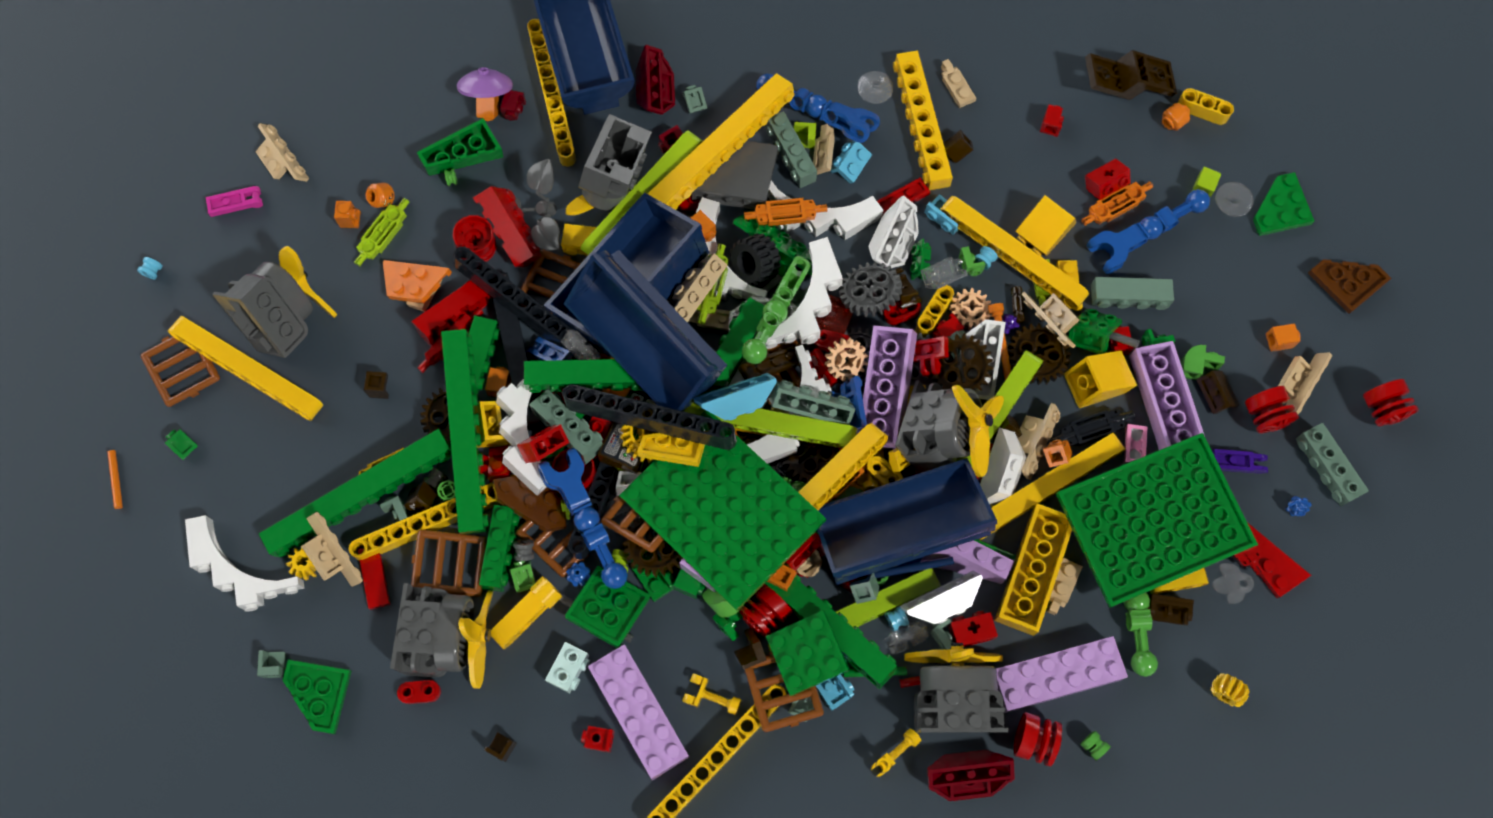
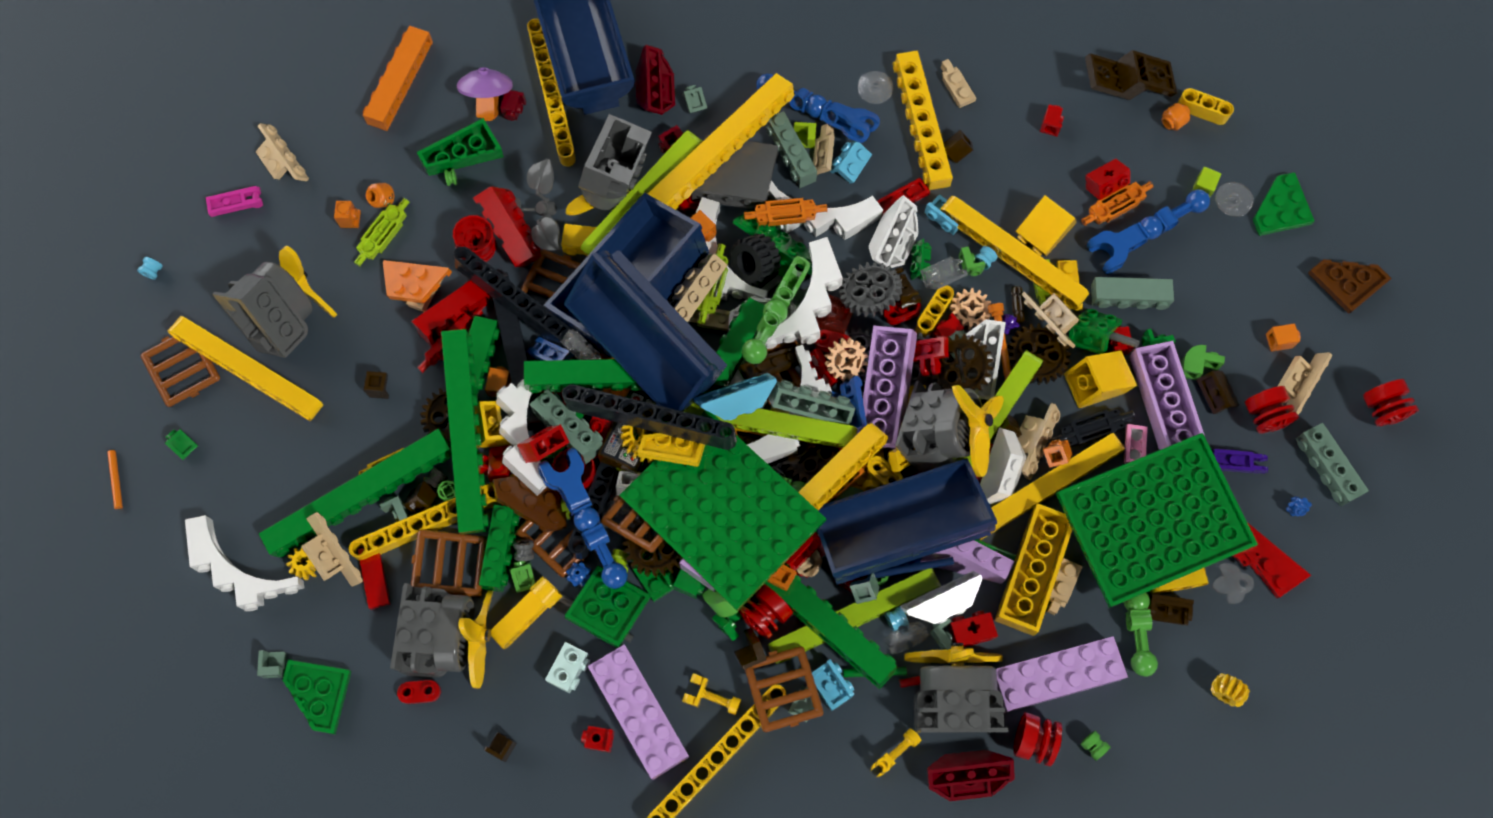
green plate [766,610,850,696] -> none
none -> orange brick [363,26,433,131]

